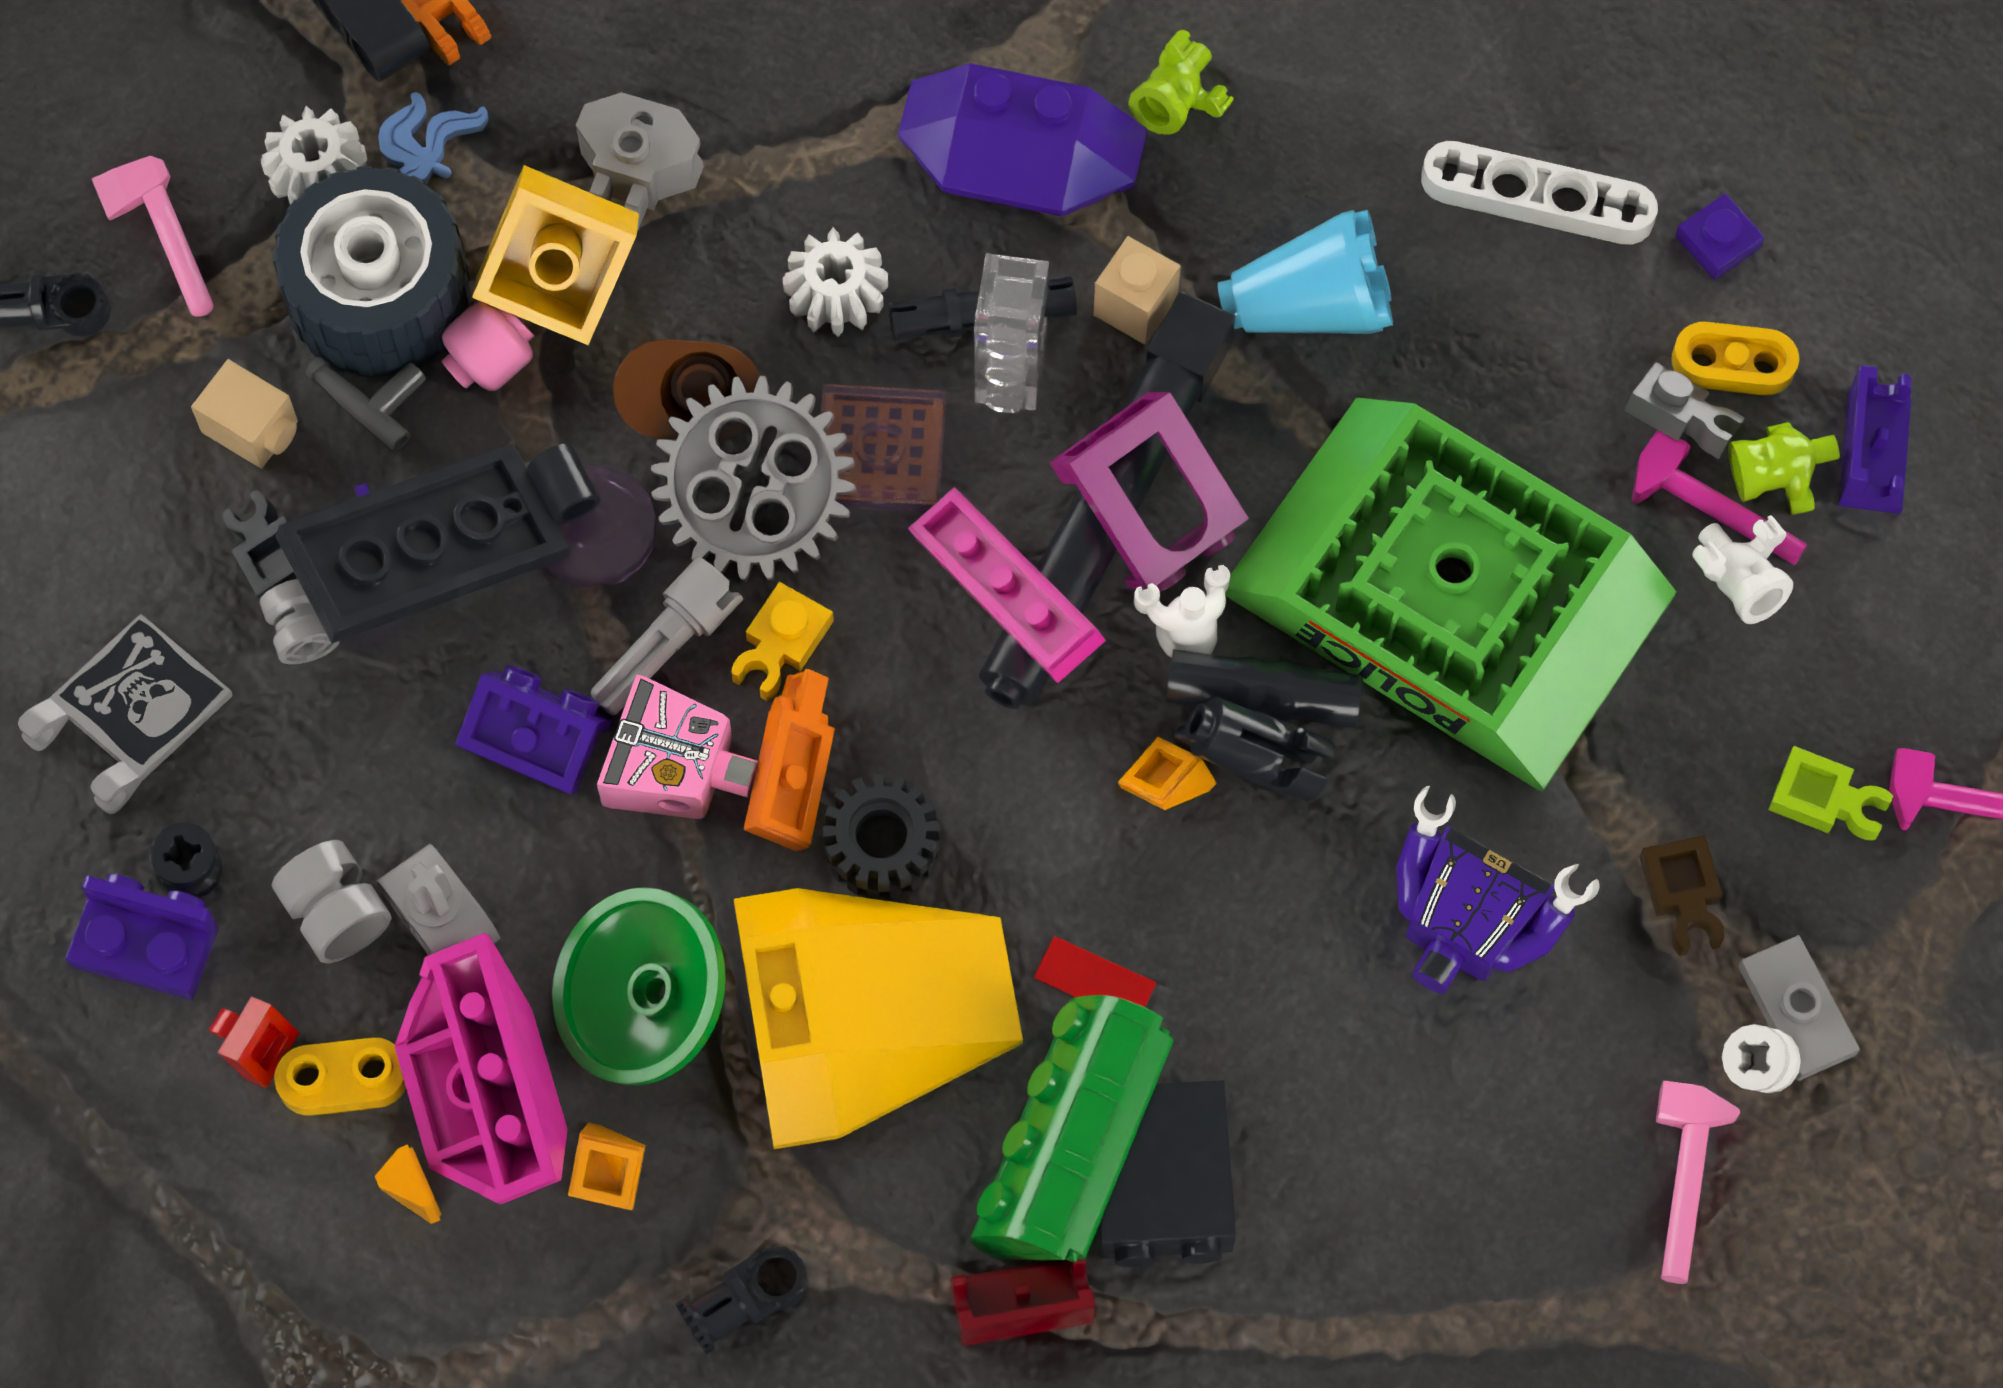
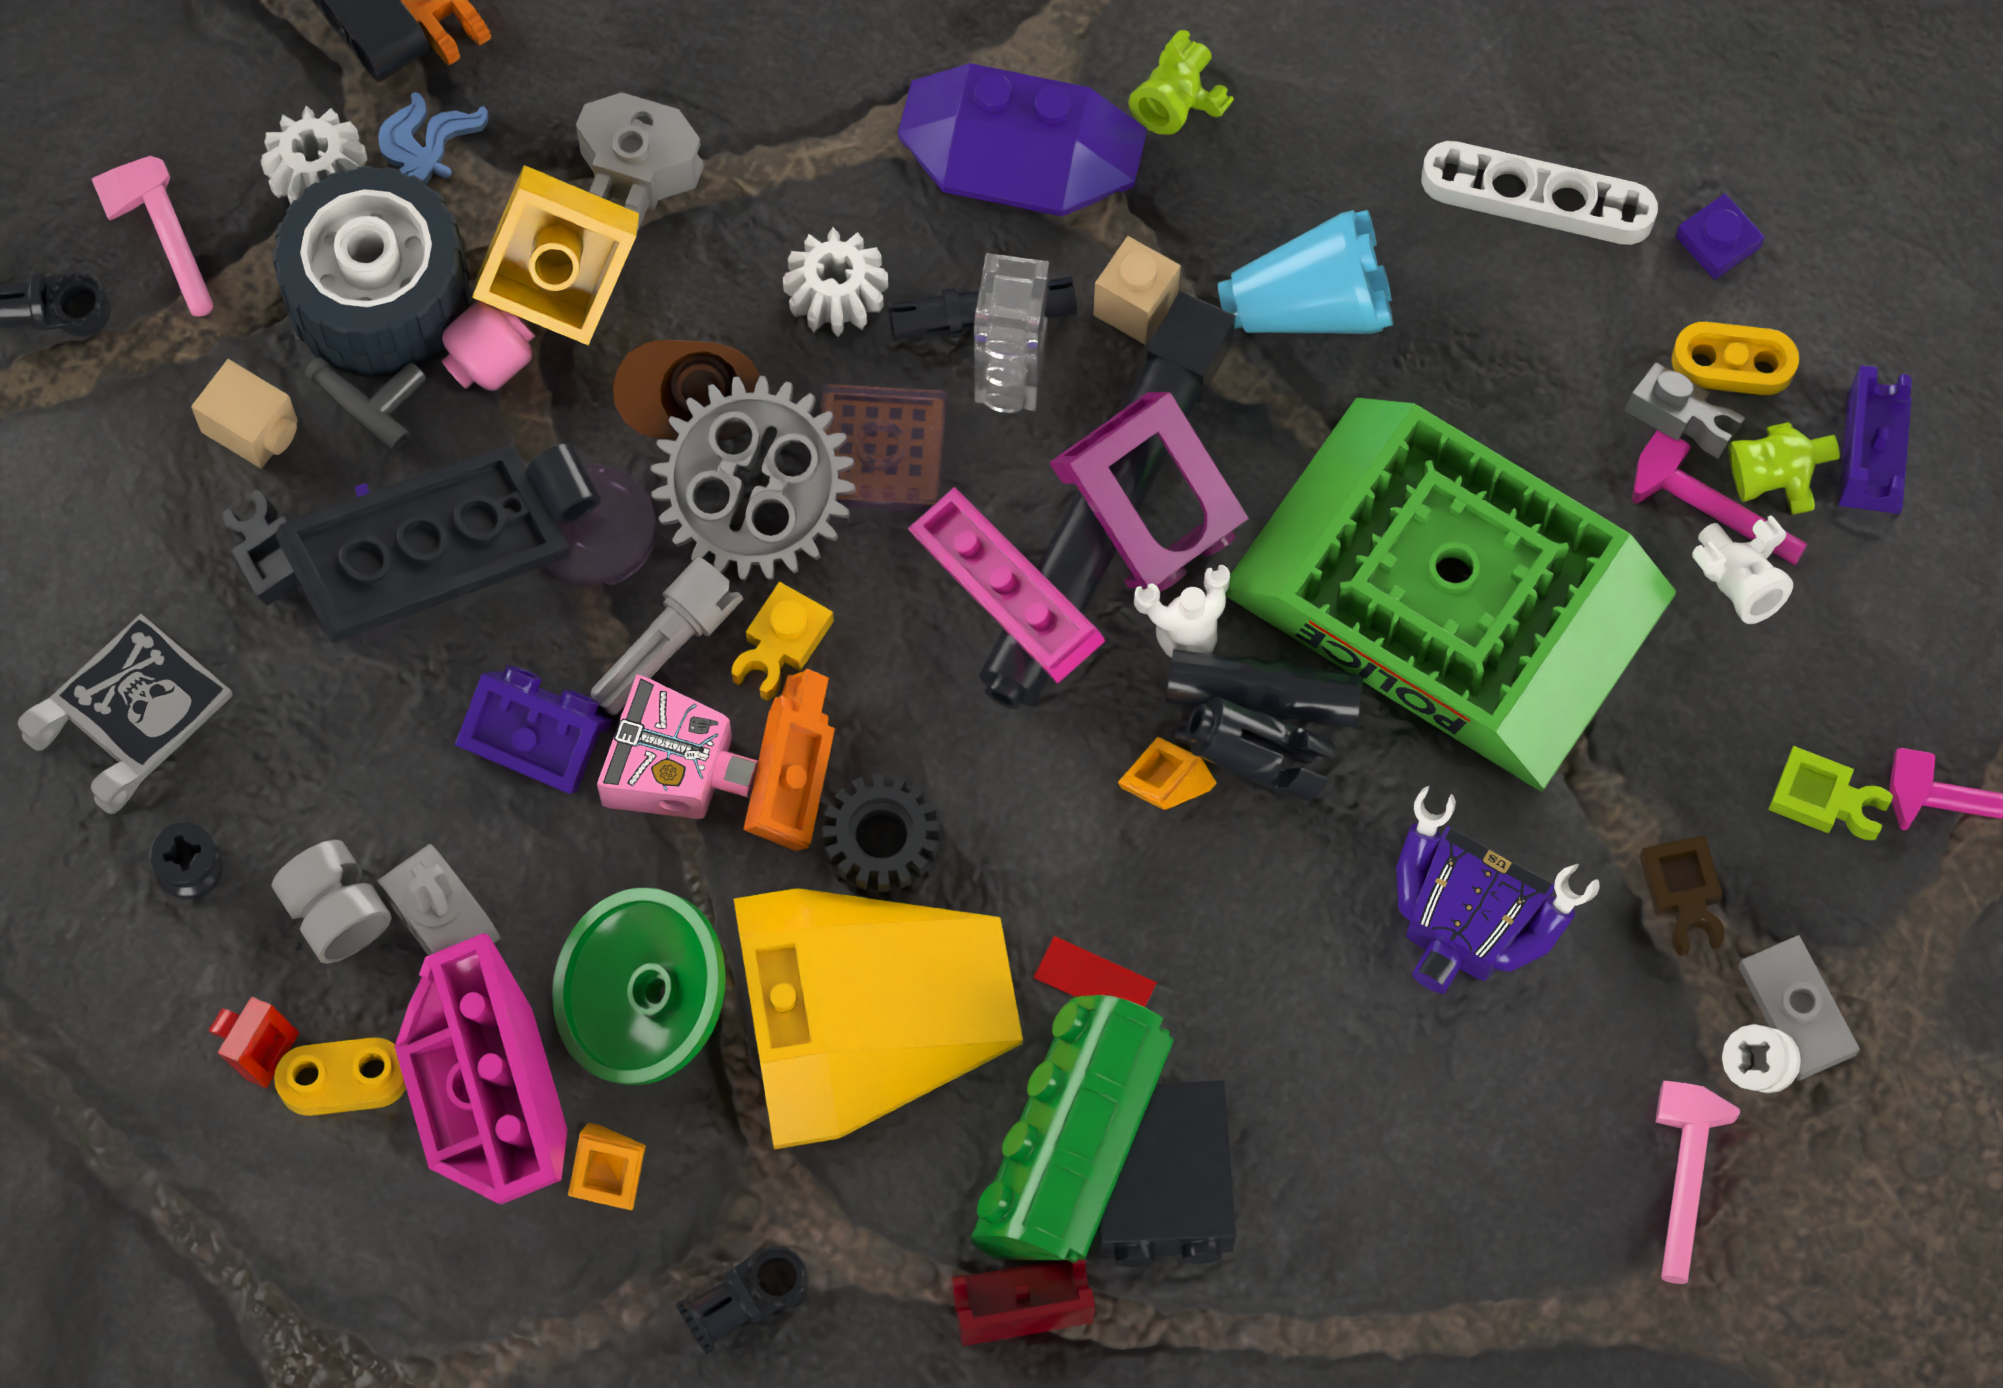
dark purple bracket [65,874,219,1001] -> none
light grey wheel [260,579,339,664] -> none
light orange slope [375,1144,442,1224] -> none

